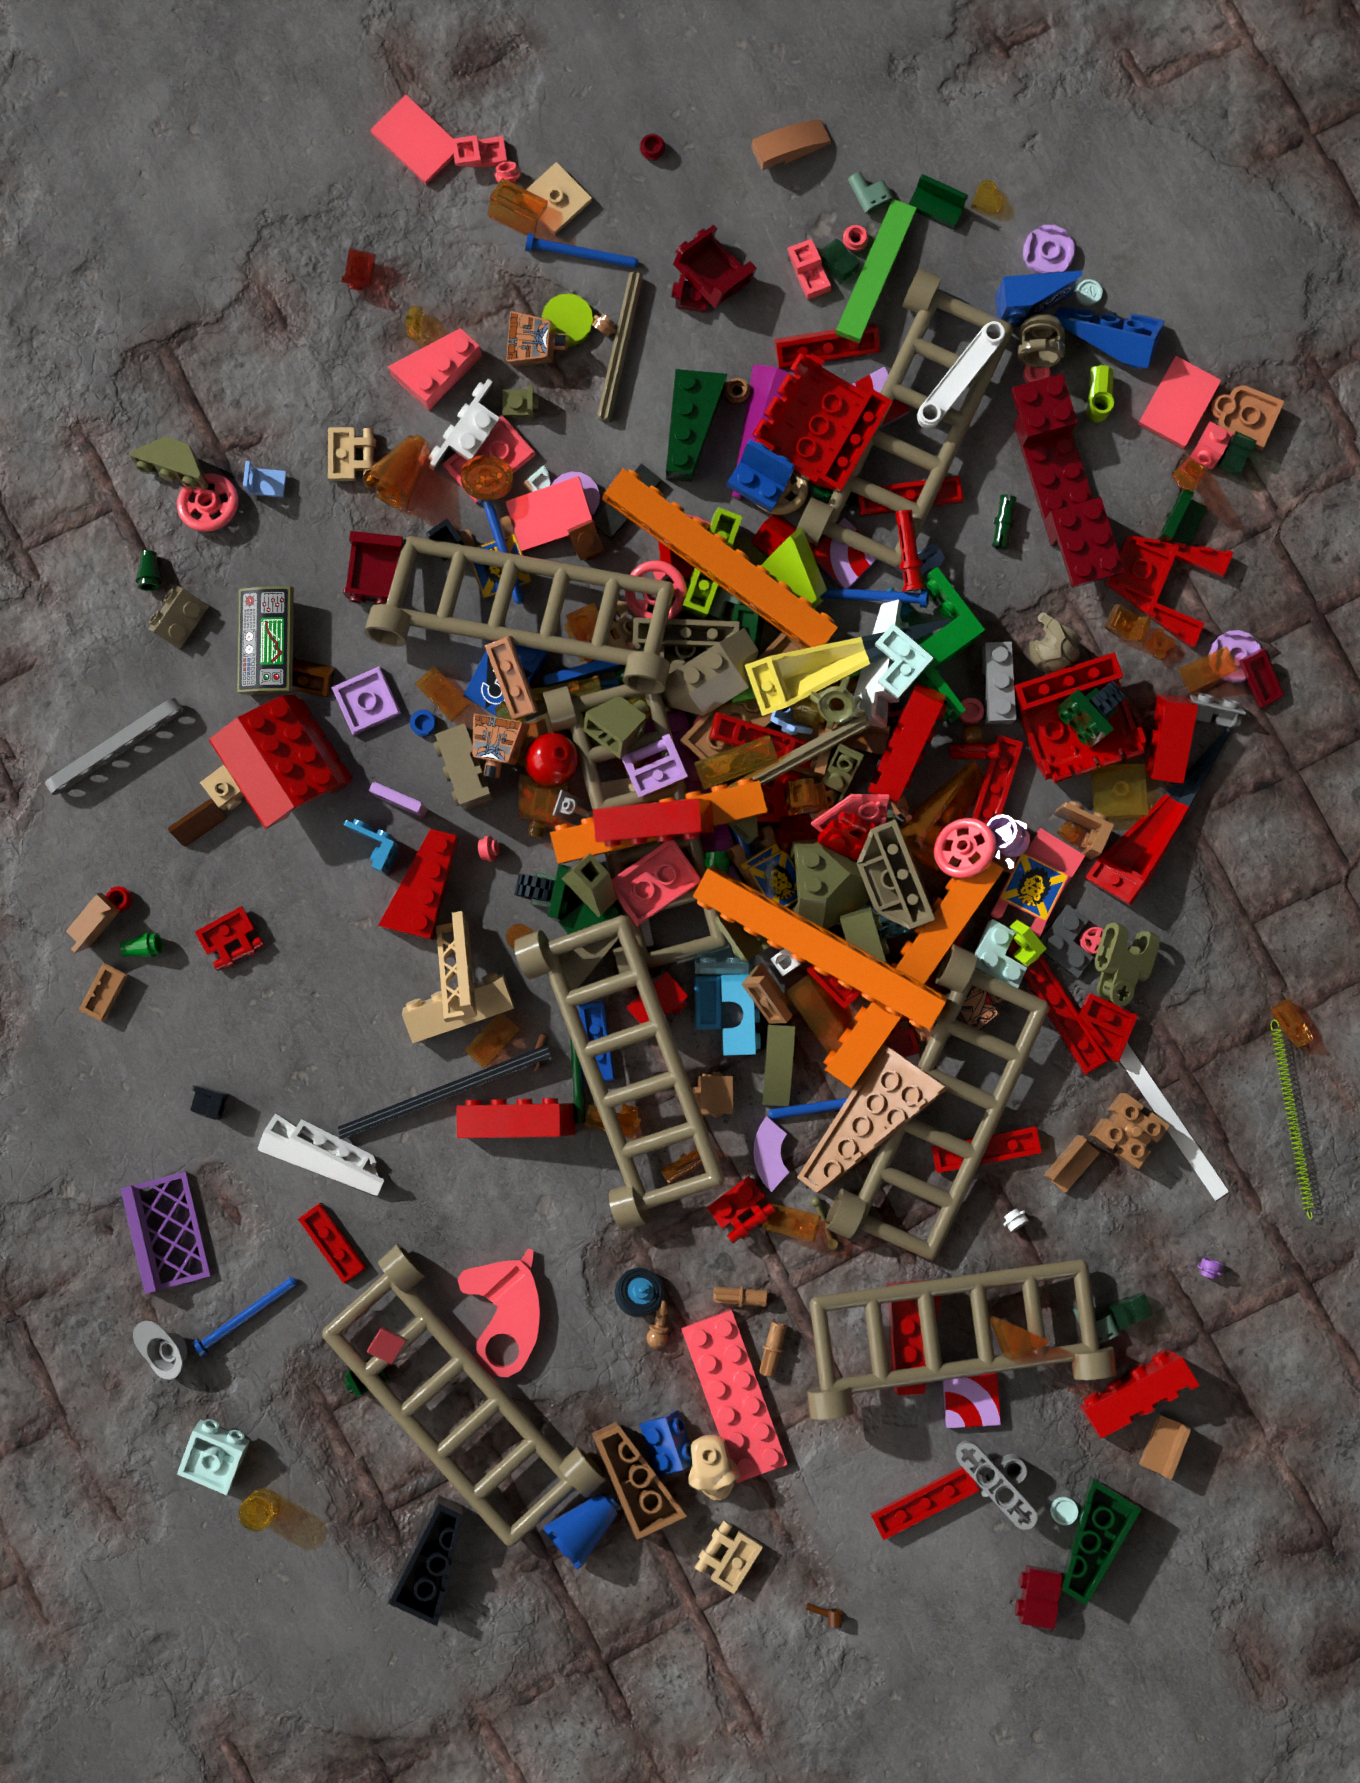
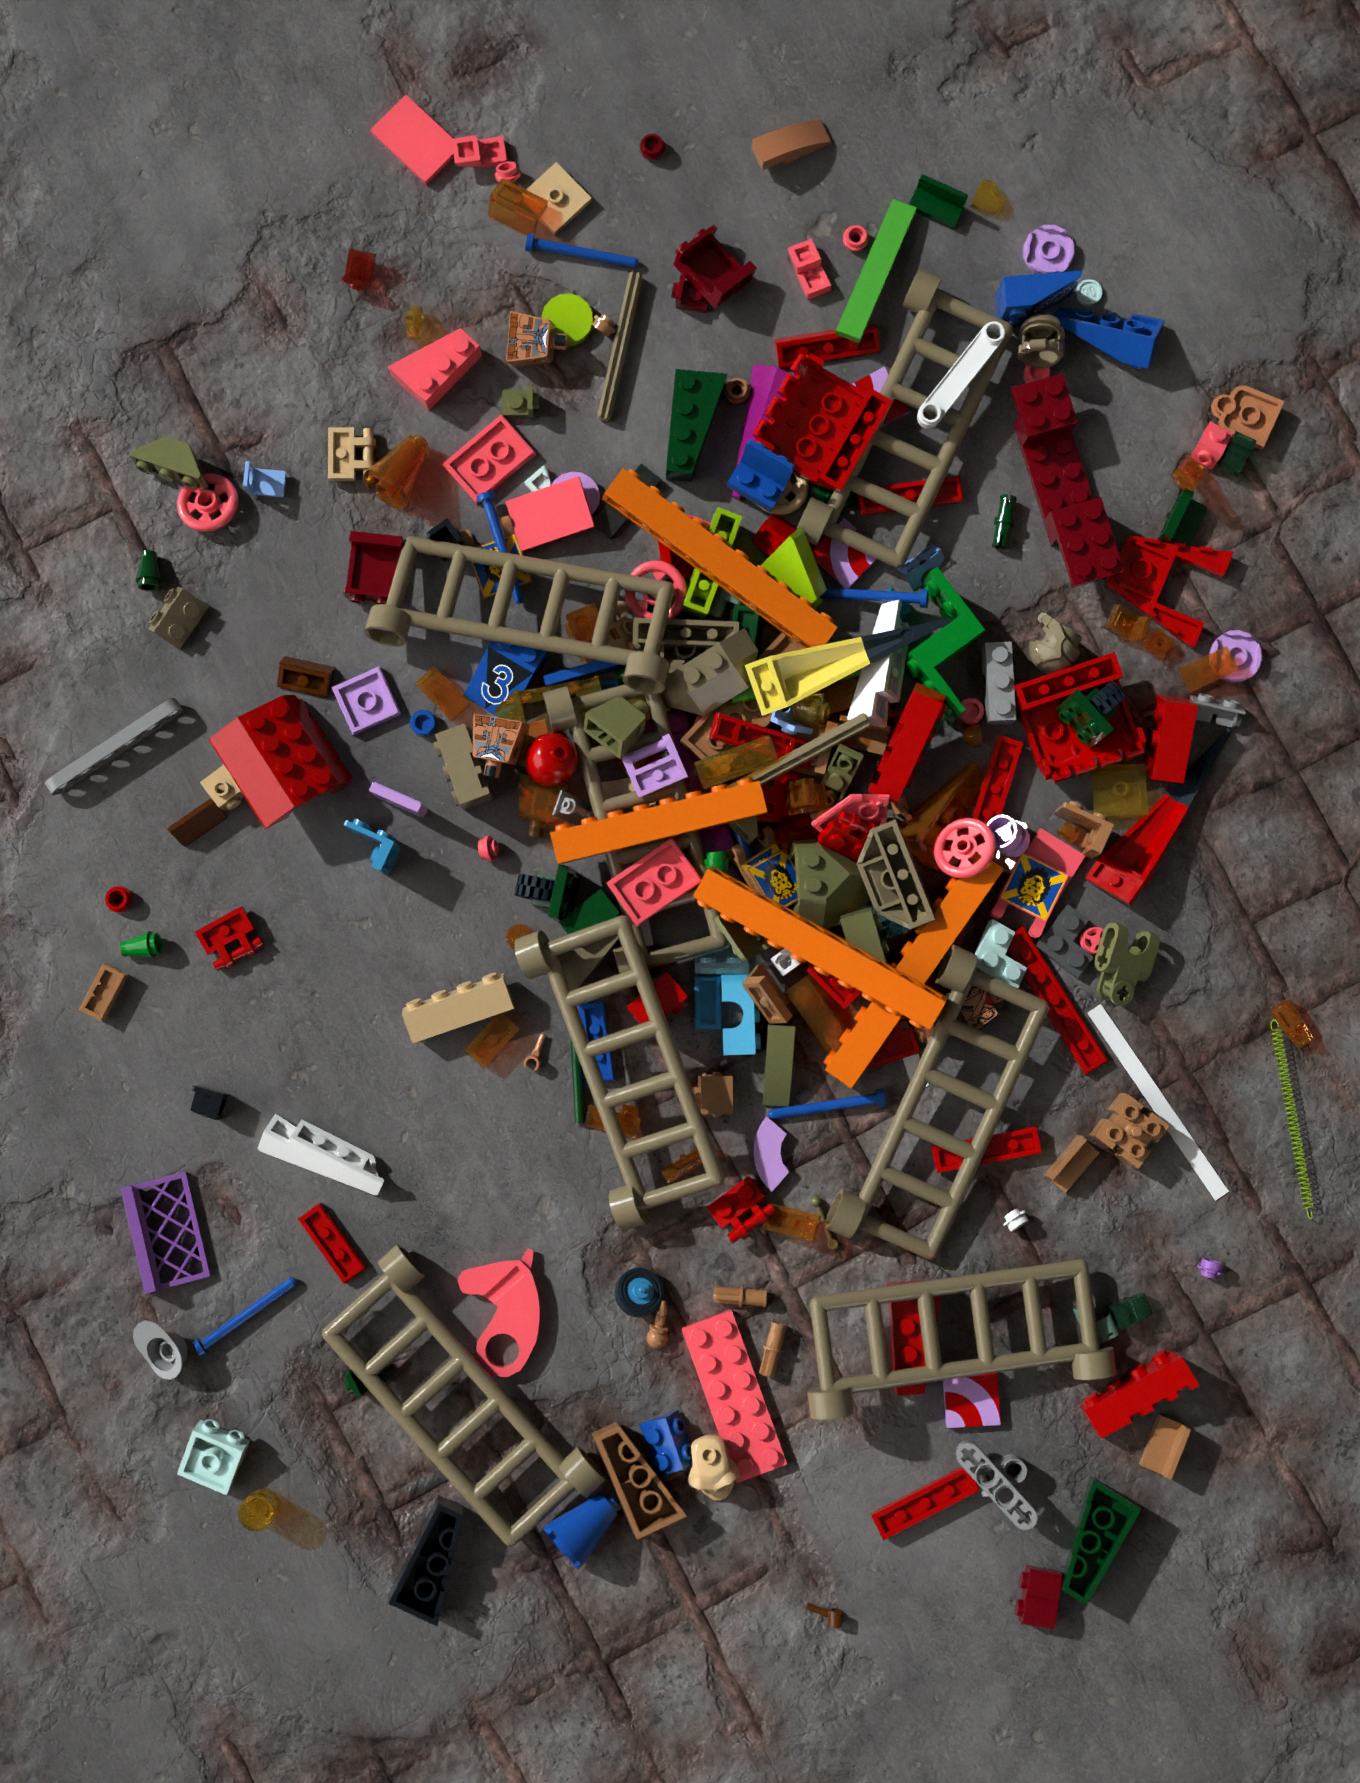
medium nougat panel [66,892,120,953] -> none
slope [237,586,294,696] -> none
black sticker [338,1045,551,1140] -> none
coral slope [367,1326,406,1364] -> none
red wedge [378,829,459,940] -> none
white bracket [428,379,500,470] -> none
tan fence [436,911,477,1022] -> none
red wedge [456,1098,575,1138] -> none
clear orange tile [461,455,513,501] -> none
nougat tile [484,636,539,720] -> none
olive slope [562,853,617,917] -> none
reddish brown bracket [567,520,604,561] -> none
red wedge [593,798,714,847] -> none
tan plate [695,1520,763,1594] -> none
wing [797,1044,948,1193] -> none
olive piece [810,676,865,730] -> none
clear green leg [819,239,860,284] -> none
sand green piece [848,172,892,214] -> none
light aqua plate [875,624,933,700] -> none
red pin [895,509,926,592] -> none
red axle [950,743,1002,759] -> none
clear orange slope [990,1316,1048,1360] -> none
lime bracket [1010,920,1046,966] -> none
light aqua piece [1050,1497,1078,1525] -> none
red wing [1078,993,1138,1062] -> none
lime piece [1086,365,1114,422] -> none
coral tile [1138,356,1221,449] -> none
dark red tile [1239,649,1285,708] -> none

